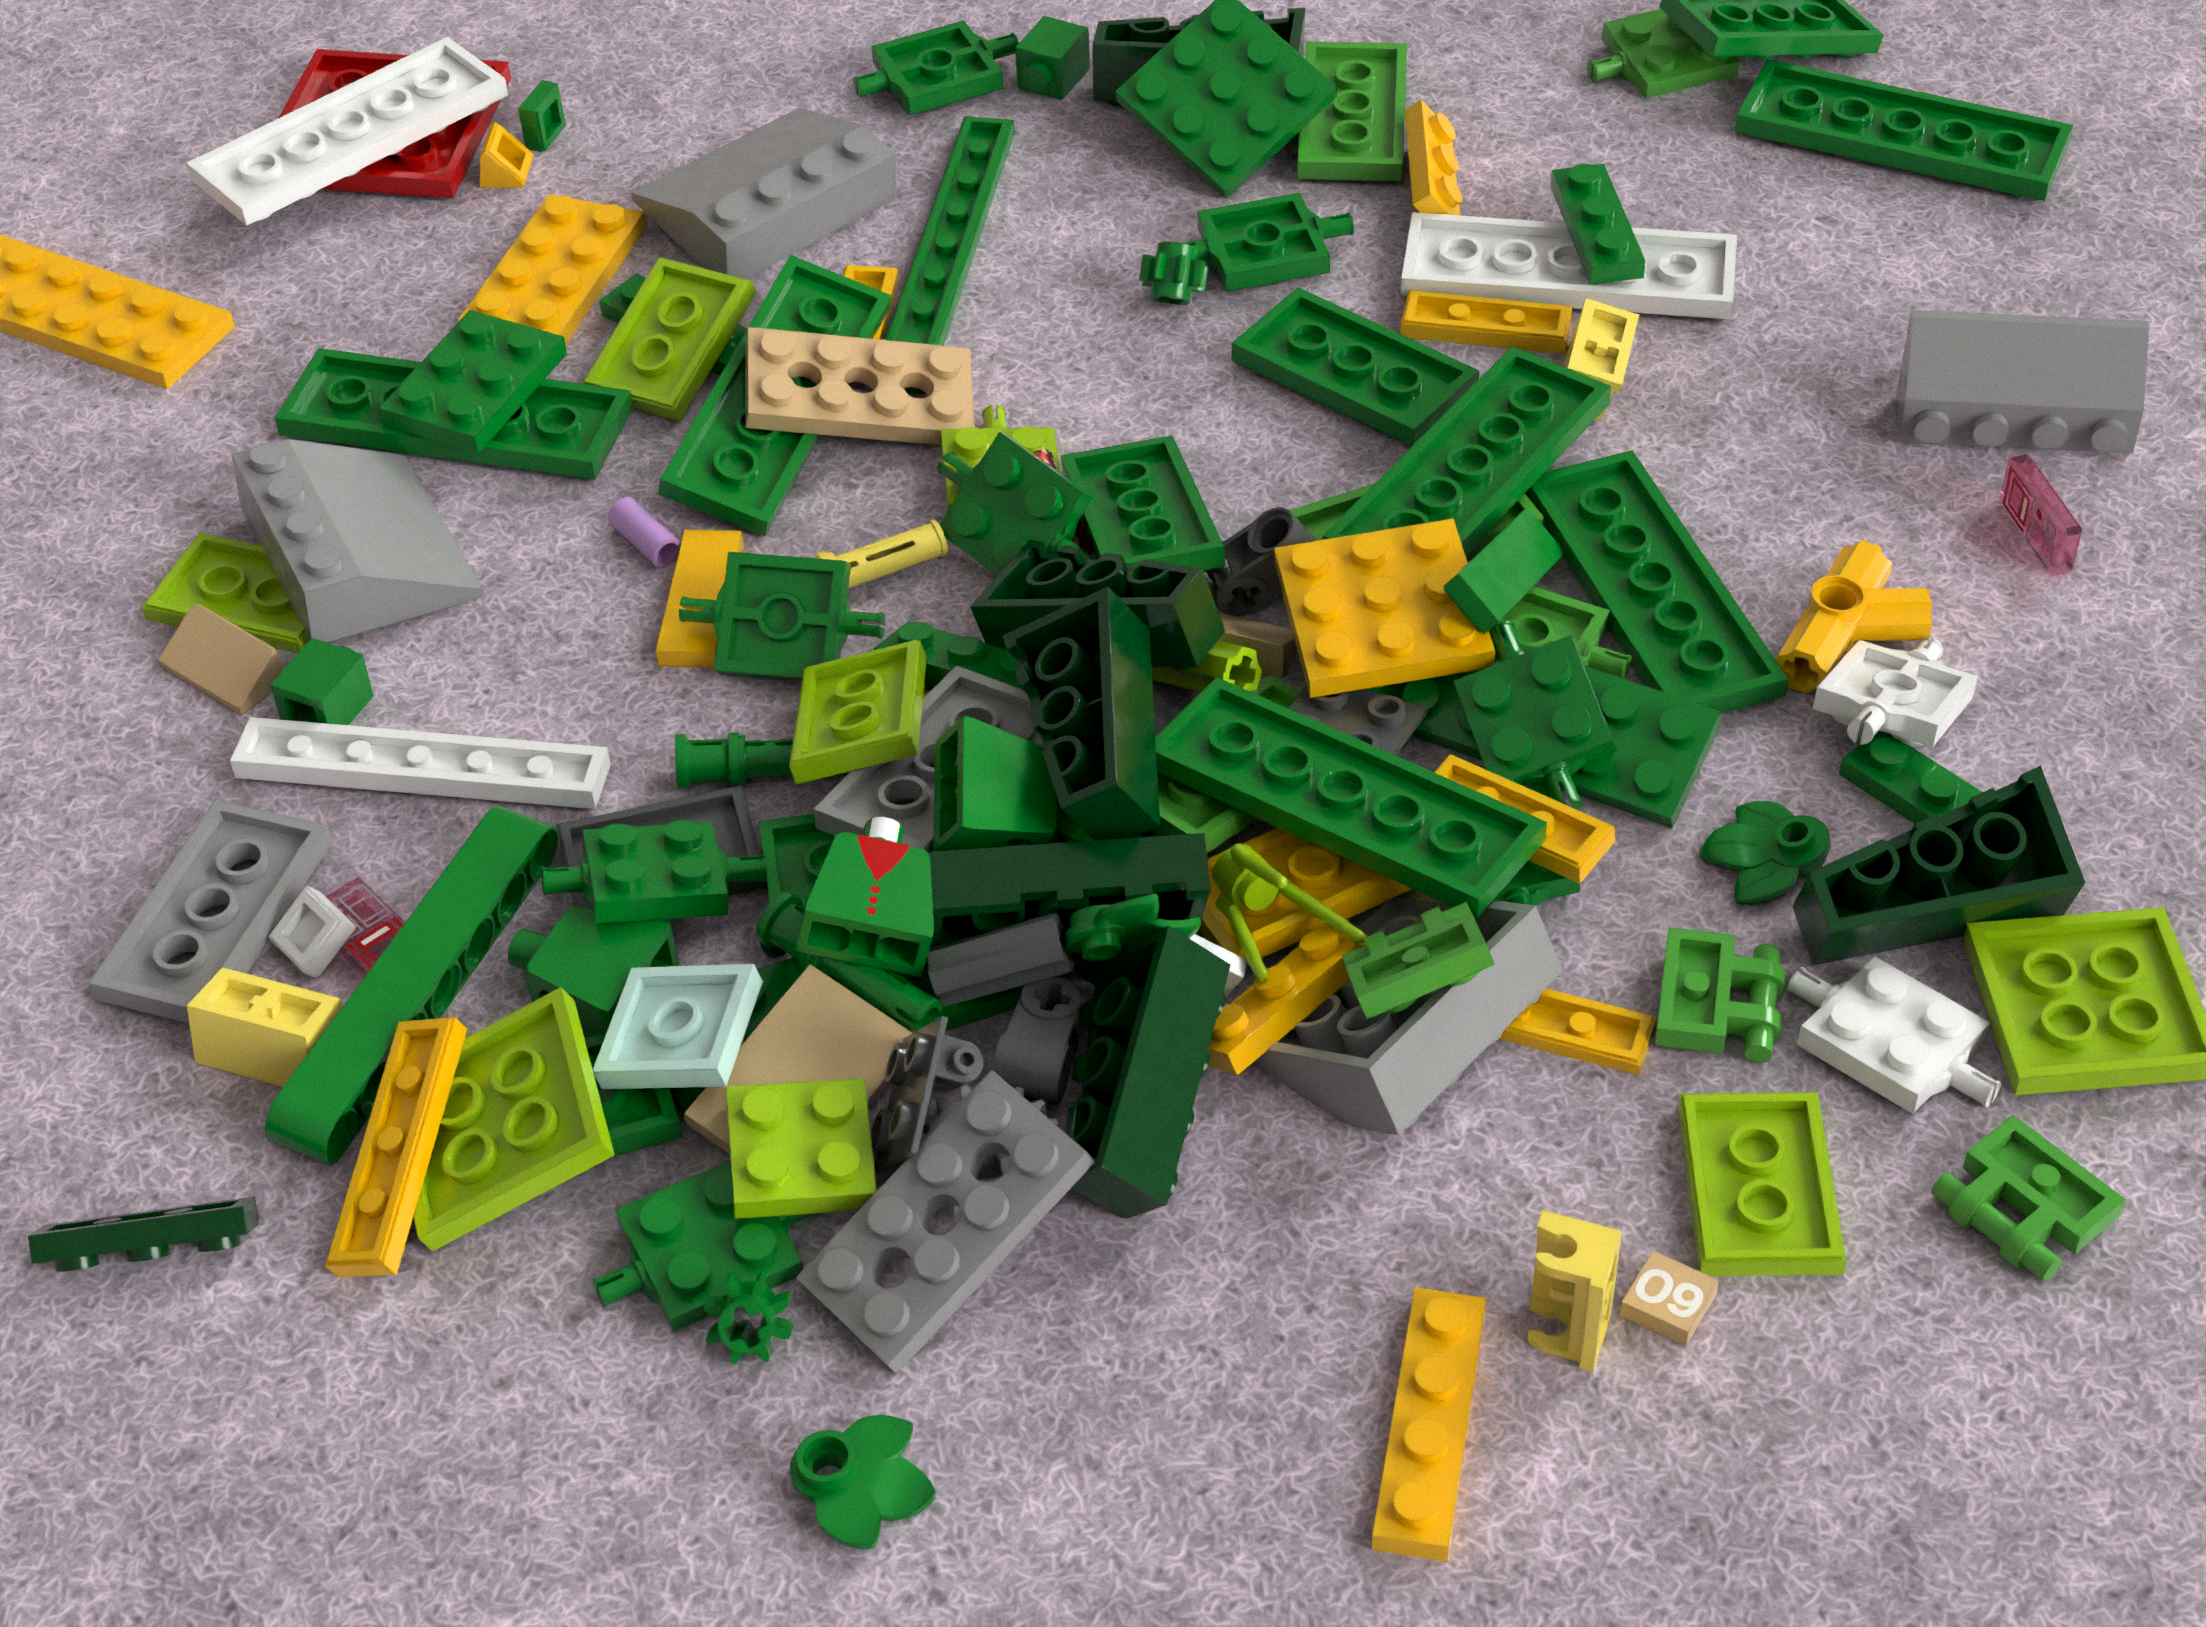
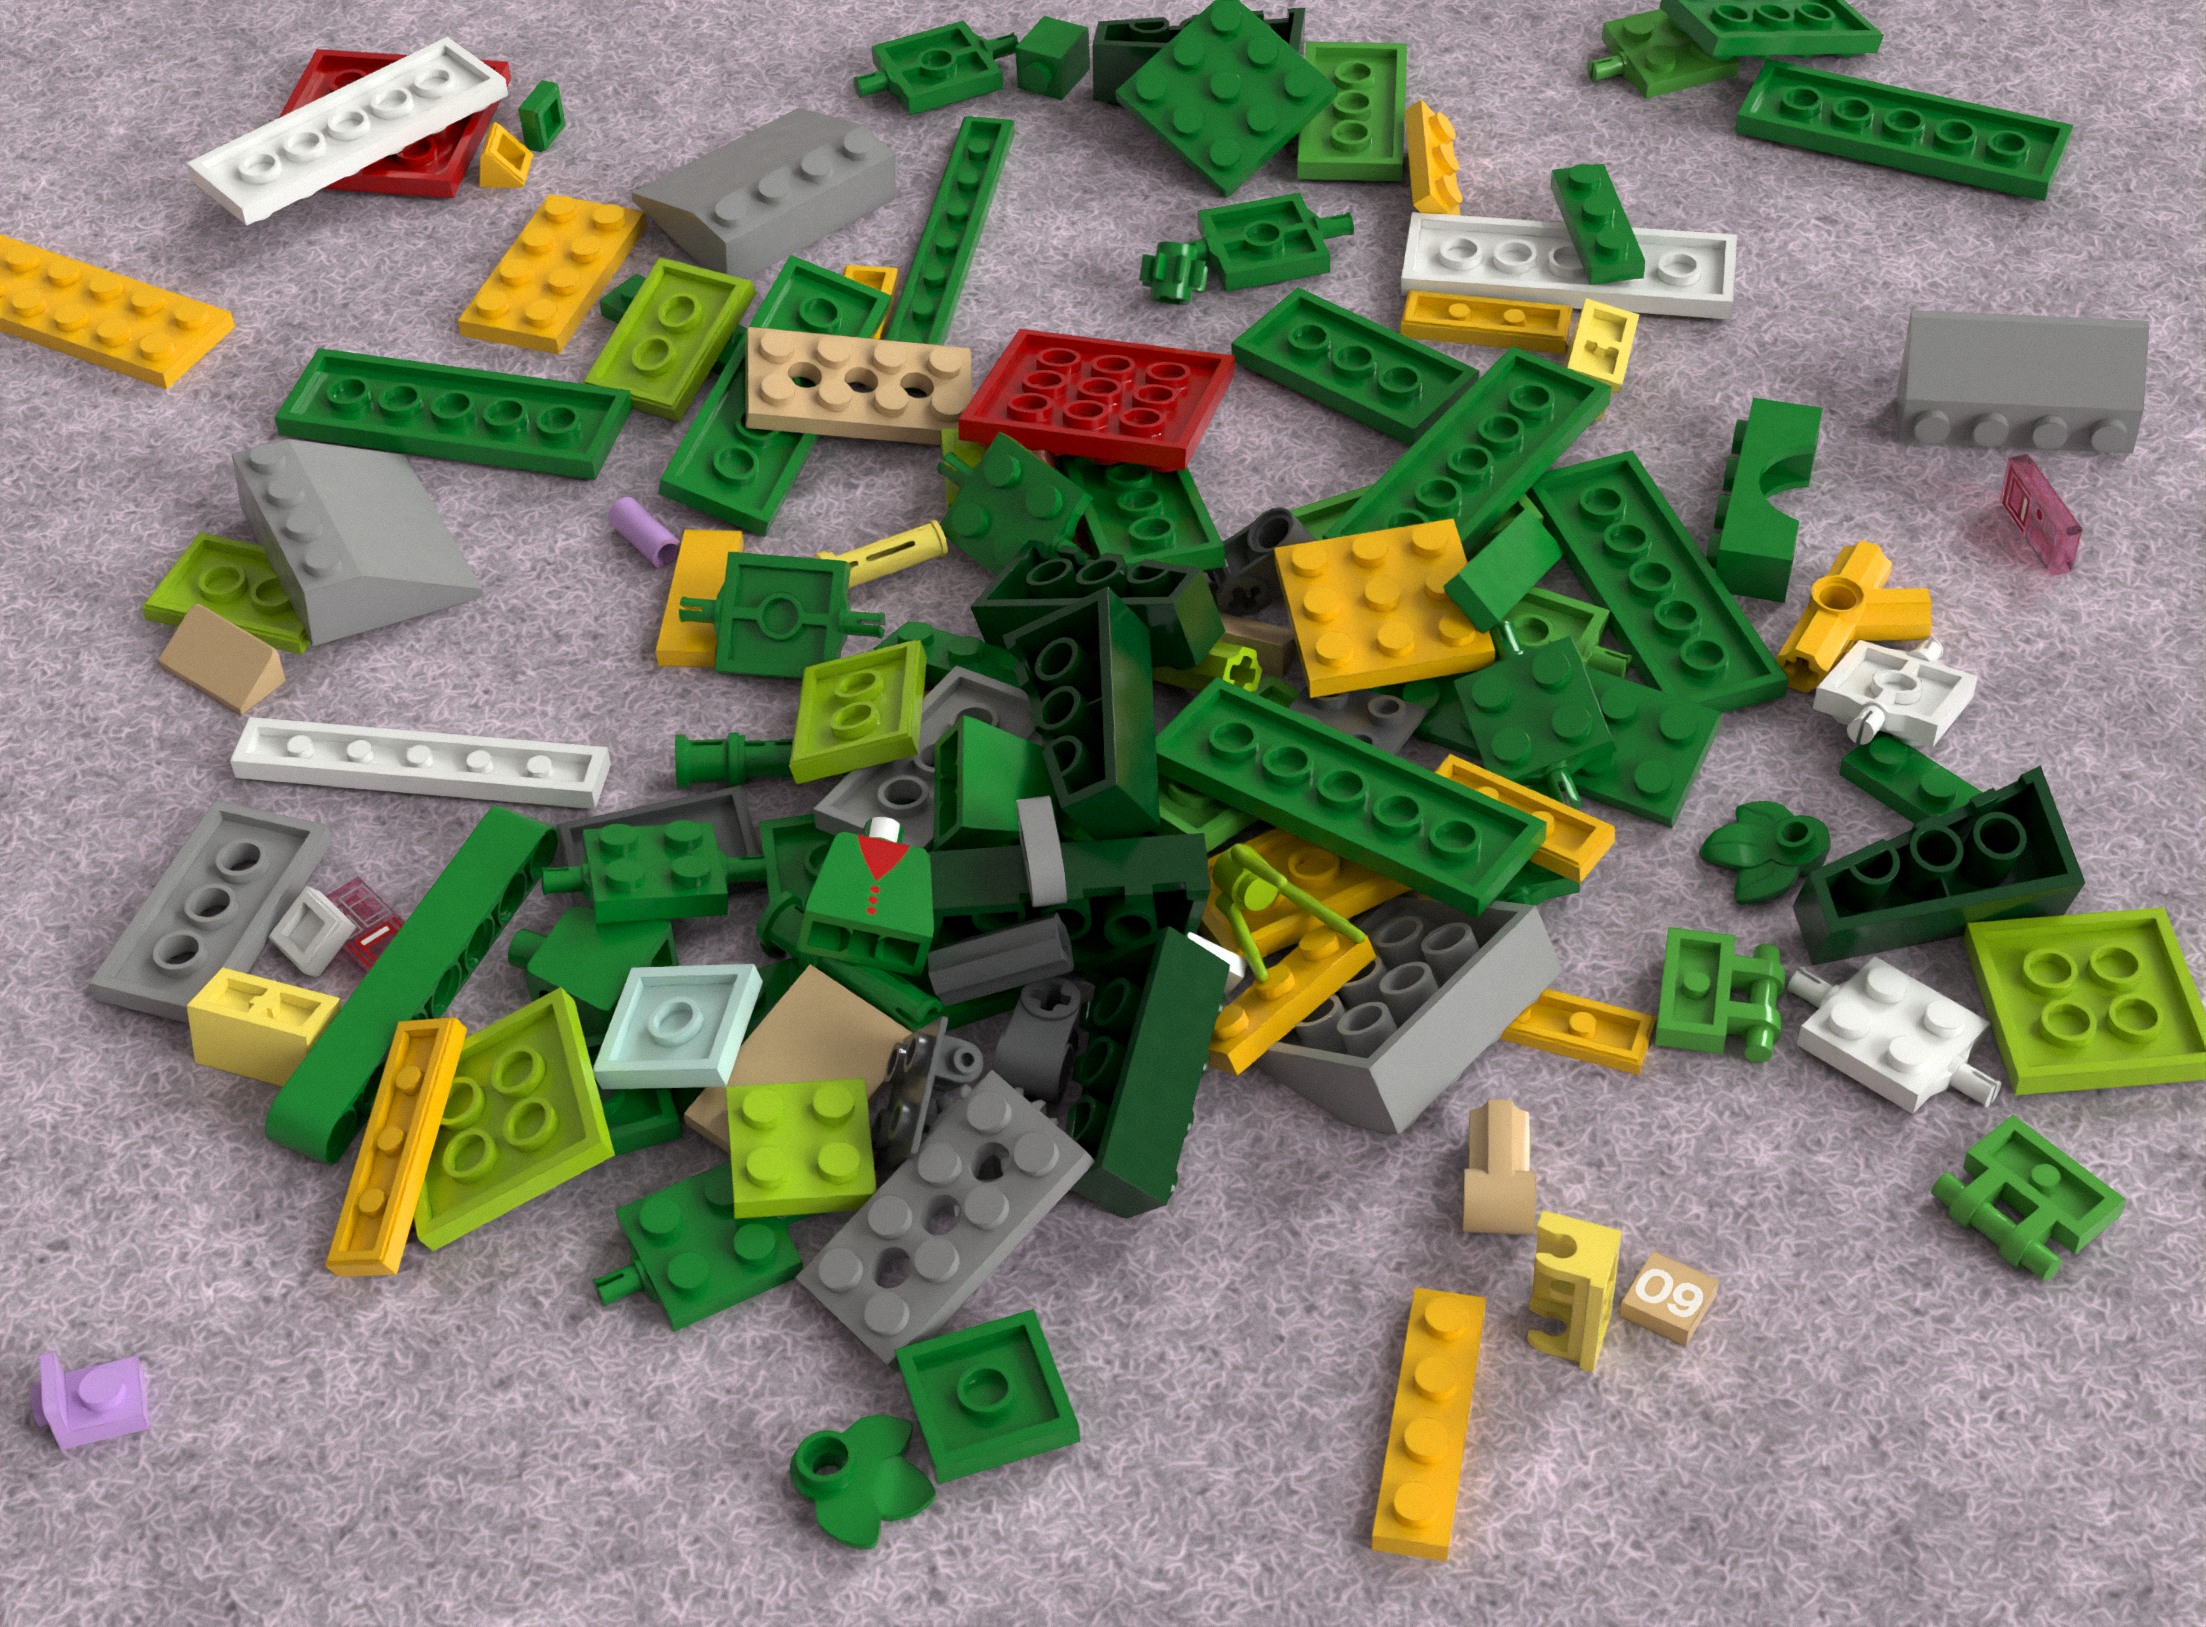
dark green plate [28,1196,258,1272] -> none
green brick [270,638,374,725] -> none
green plate [378,310,567,454] -> none
green gear [704,1271,794,1364] -> none
green plate [1065,894,1201,961] -> none
bright green plate [1342,902,1495,1019] -> none
lime tile [1677,1092,1847,1276] -> none
none -> lavender bracket [29,1351,149,1450]
none -> green plate [894,1309,1080,1485]
none -> red plate [958,328,1235,472]
none -> light grey beam [1016,796,1067,907]
none -> tan piece [1462,1099,1536,1235]
none -> green arch [1706,398,1823,603]

